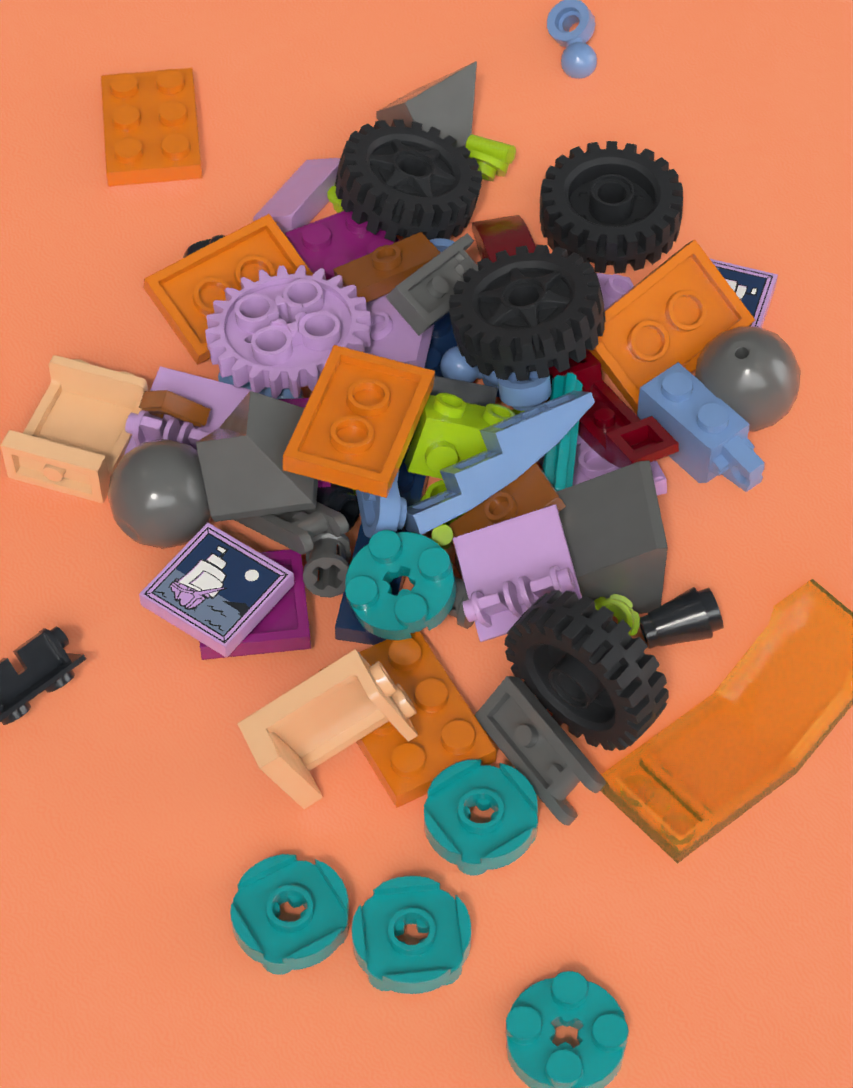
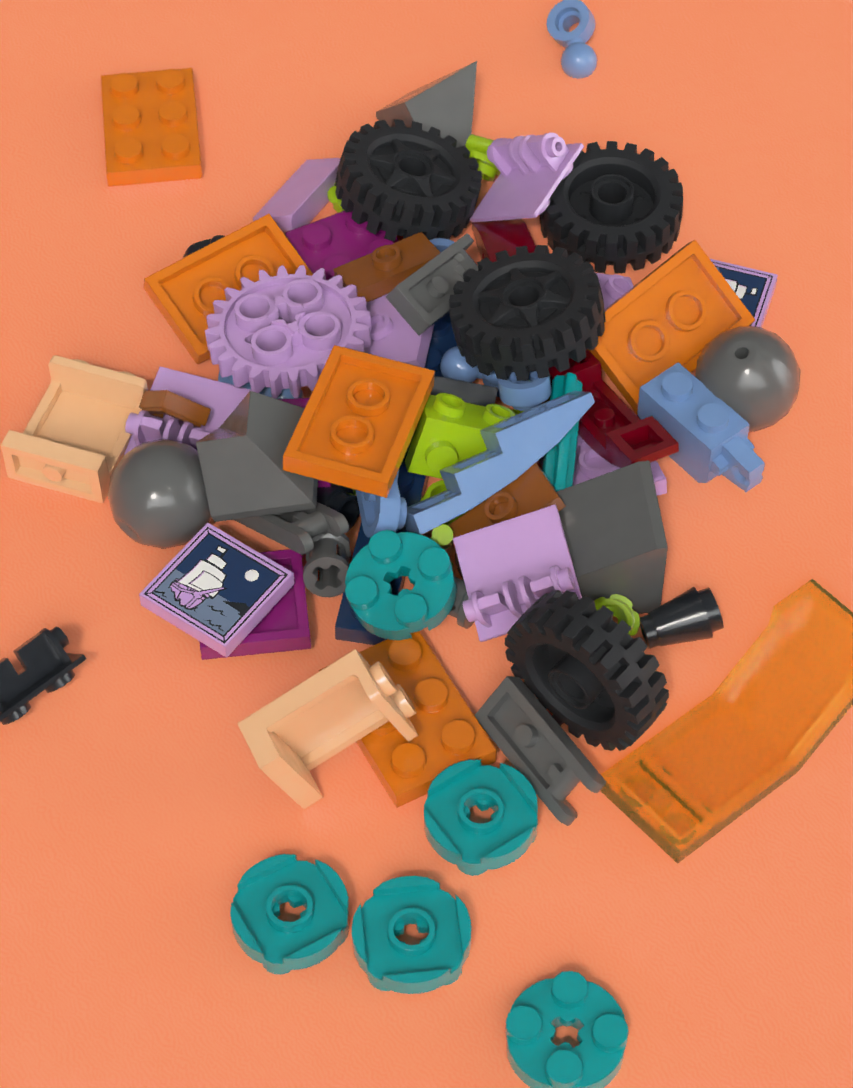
none -> lavender hinge [470,132,584,222]

